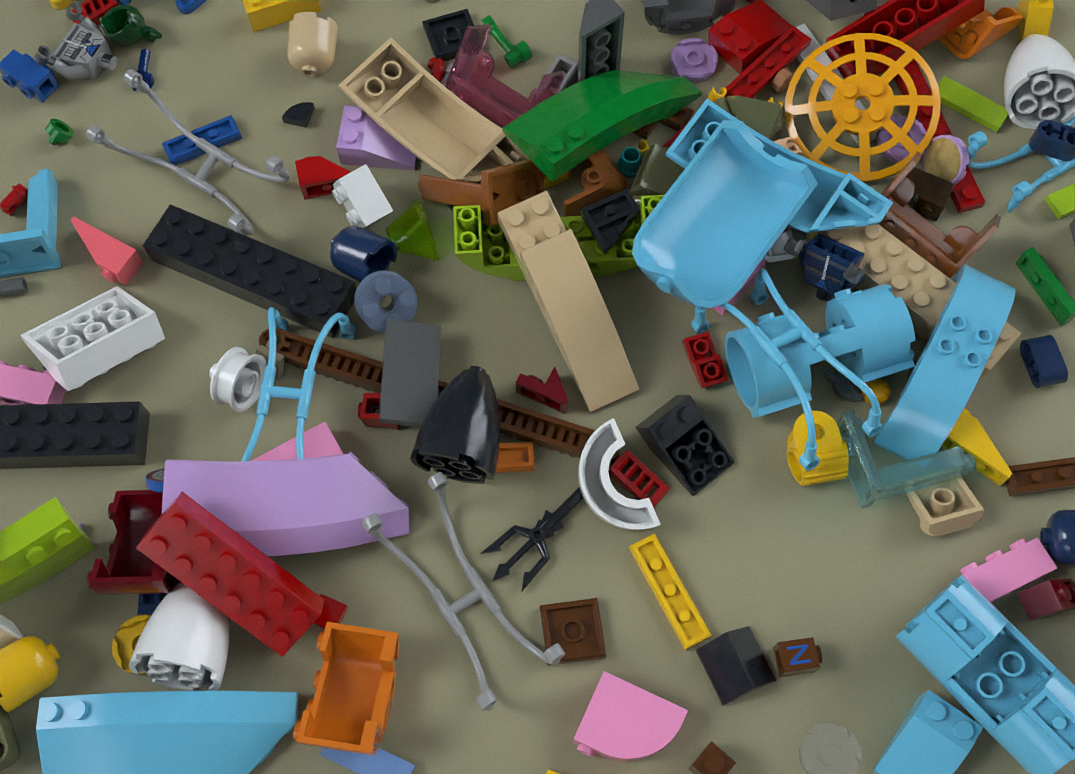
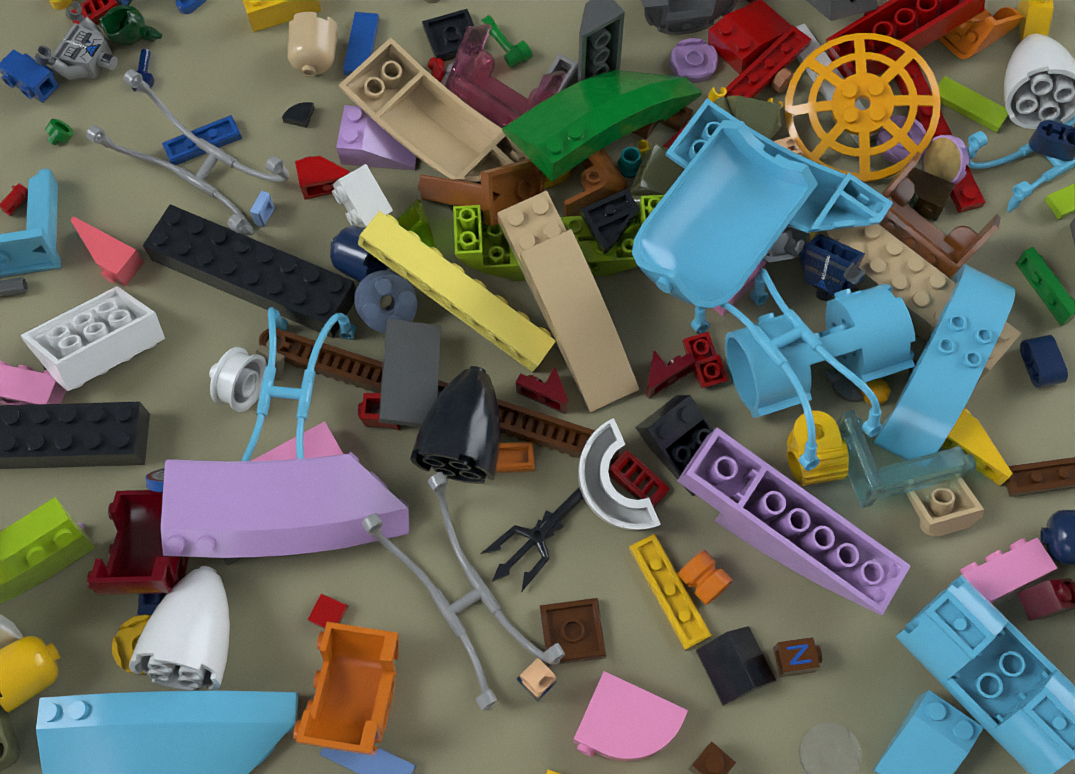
red brick [136,491,324,657] -> none
none -> light blue tile [250,191,275,227]
none -> blue tile [343,12,379,76]
none -> light yellow brick [358,211,556,372]
none -> light nougat leg [517,658,557,702]
none -> dark red slope [646,350,696,399]
none -> lavender slope [677,428,910,615]
none -> orange wheel [677,550,733,606]

